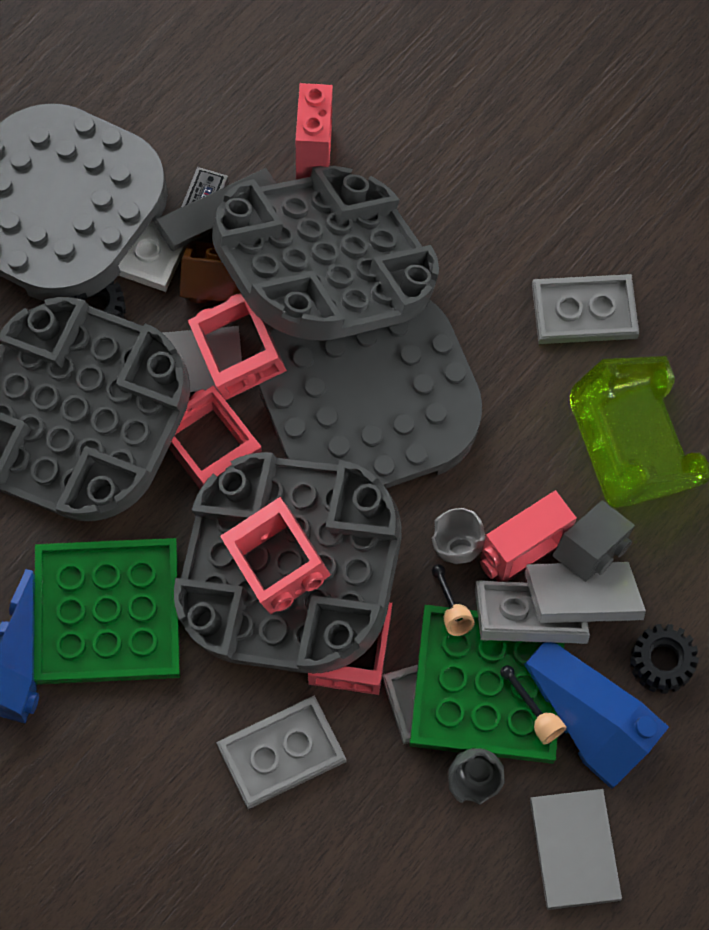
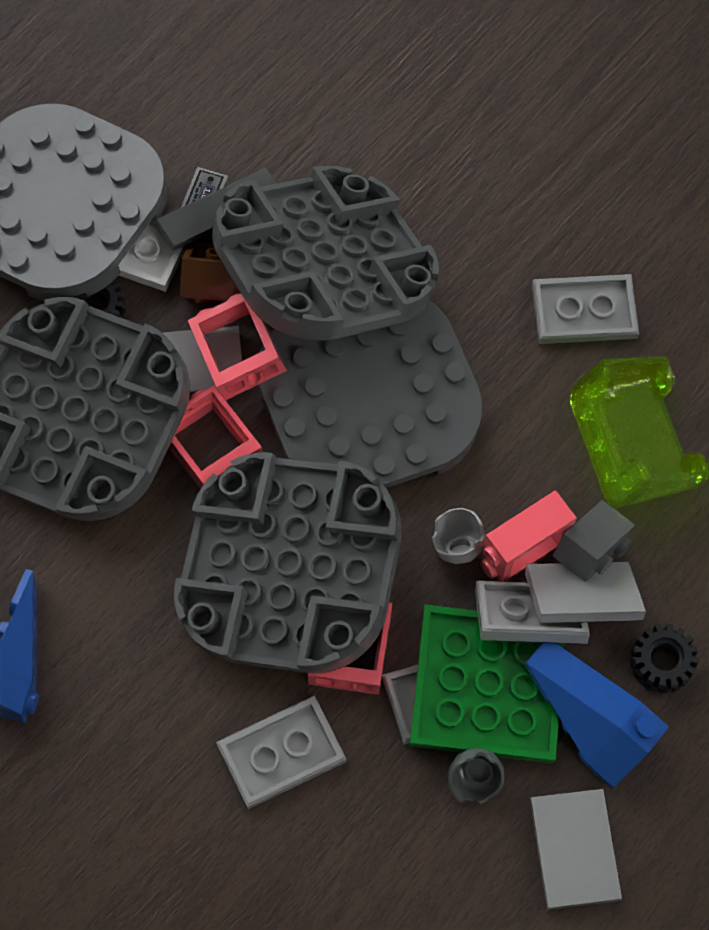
green plate [34,538,180,685] -> none
coral window [220,497,331,614] -> none
coral window [295,83,333,180] -> none
light nougat hinge [432,564,475,636] -> none
hinge [500,665,567,745] -> none

